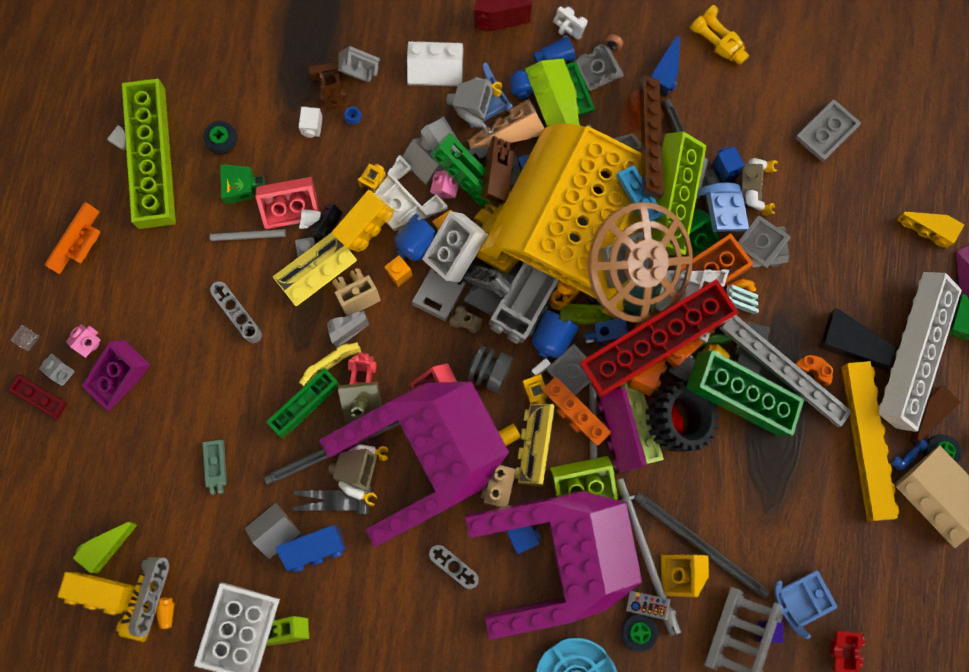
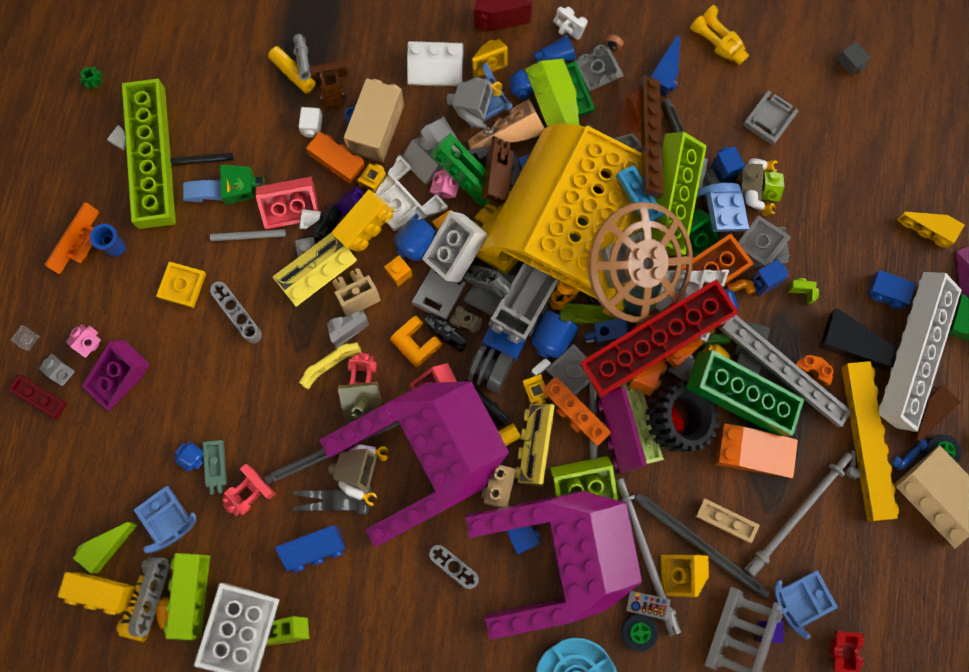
black wheel [203,121,237,154] -> none
light grey slope [245,503,301,559] -> none
green brick [266,368,340,439] -> none
light grey hinge [338,46,379,82] -> none
light aqua tile [727,285,759,314] -> none
light grey plate [795,99,861,162] -> none
none -> green gear [79,66,103,90]
none -> blue plant [90,224,126,257]
none -> medium blue piece [134,486,197,553]
none -> yellow plate [156,261,206,308]
none -> lime brick [164,553,210,640]
none -> black bar [170,153,234,165]
none -> blue head [174,442,204,471]
none -> medium blue slope [183,180,222,202]
none -> coral tile [222,464,276,516]
none -> yellow axle [268,46,316,93]
none -> light grey pin [293,34,311,80]
none -> orange brick [306,132,366,185]
none -> dark purple panel [336,187,364,216]
none -> tan brick [344,78,404,163]
none -> light orange connector [390,316,442,368]
none -> black hinge [423,313,468,351]
none -> black pin [464,379,510,427]
none -> yellow slope [472,39,508,78]
none -> blue brick [482,325,526,363]
none -> tan plate [695,498,760,543]
none -> slope [714,423,798,479]
none -> light grey container [743,90,799,146]
none -> light grey bar [744,452,853,578]
none -> blue brick [750,260,788,297]
none -> lime bracket [762,171,785,202]
none -> lime bracket [788,278,819,305]
none -> dark grey brick [837,42,871,76]
none -> light grey hand [846,450,861,480]
none -> blue brick [866,270,916,309]

